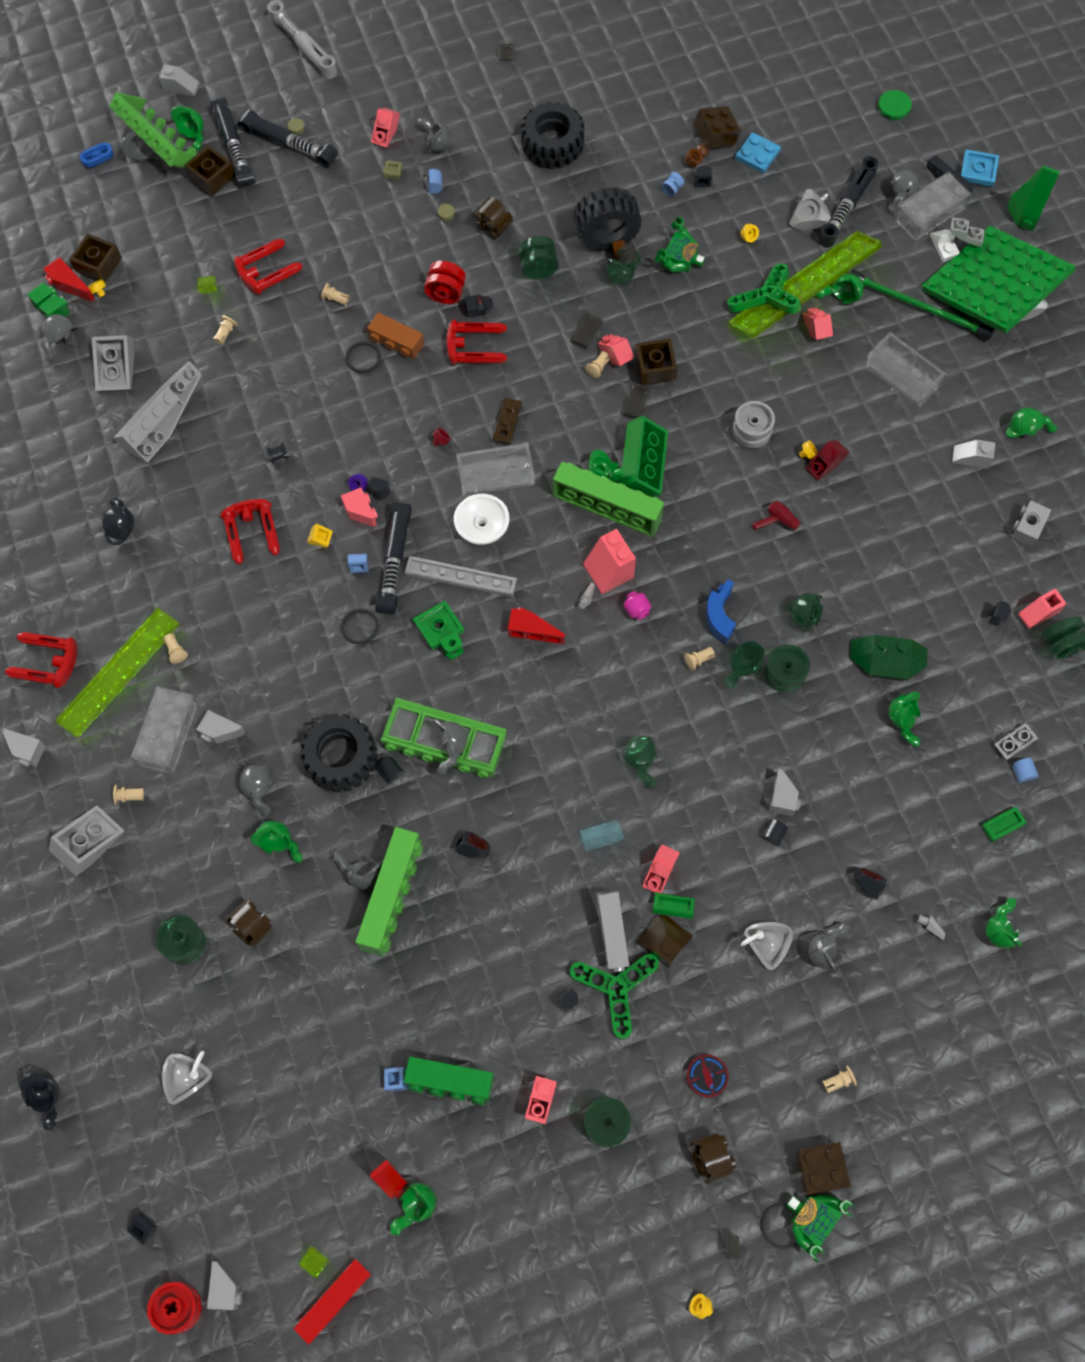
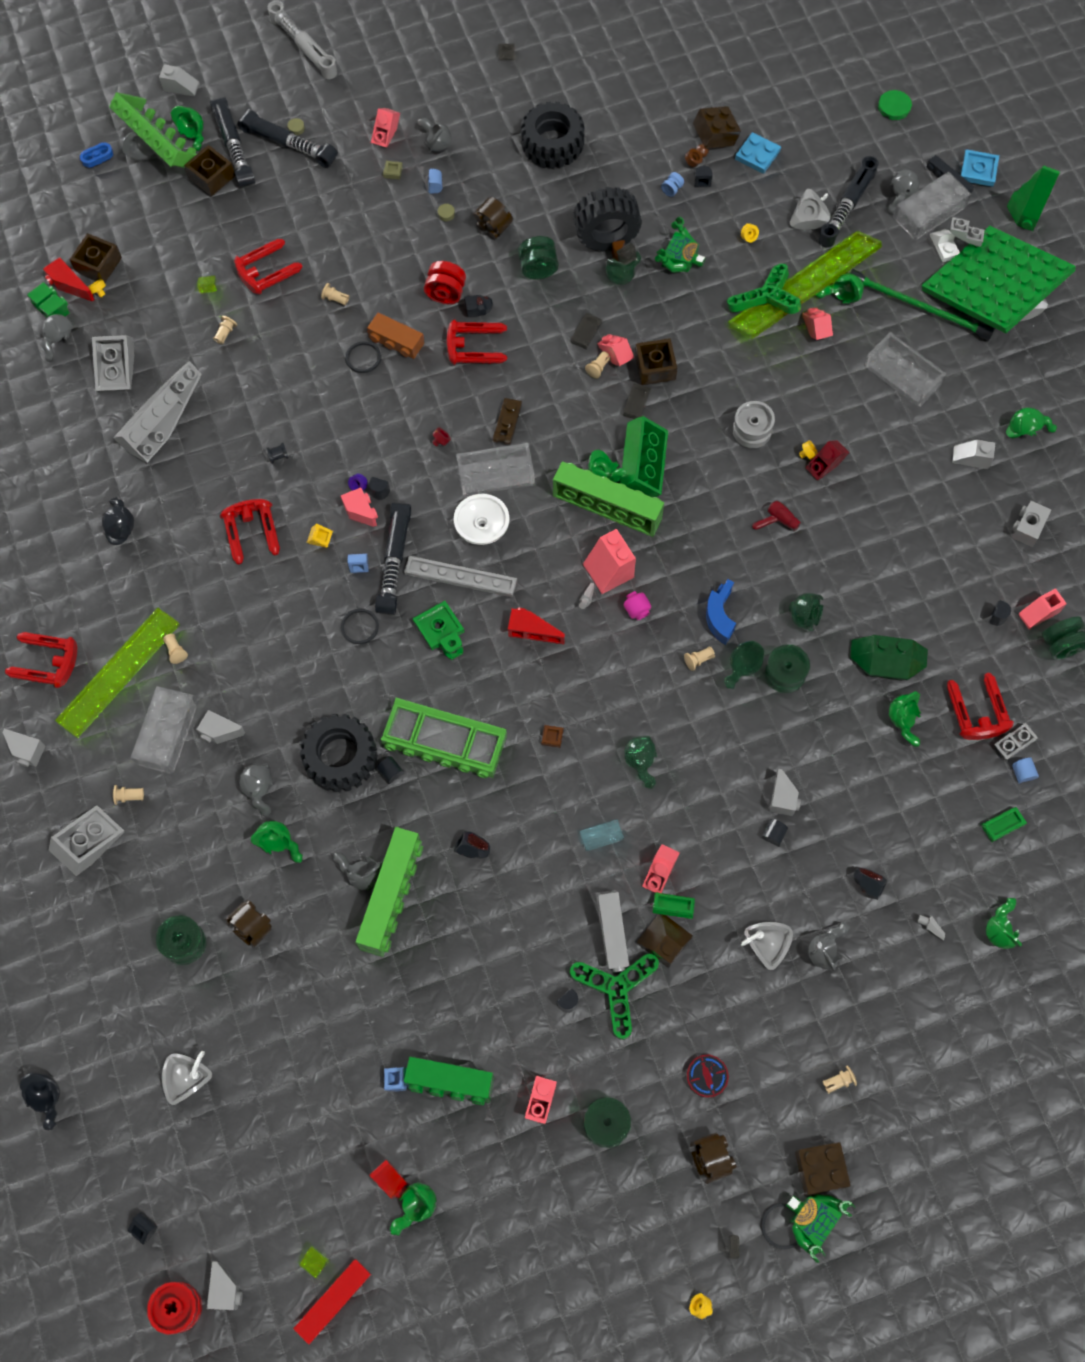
dark grey piece [433,719,467,775] -> none
none -> reddish brown tile [541,725,564,748]
none -> red piece [947,673,1014,740]

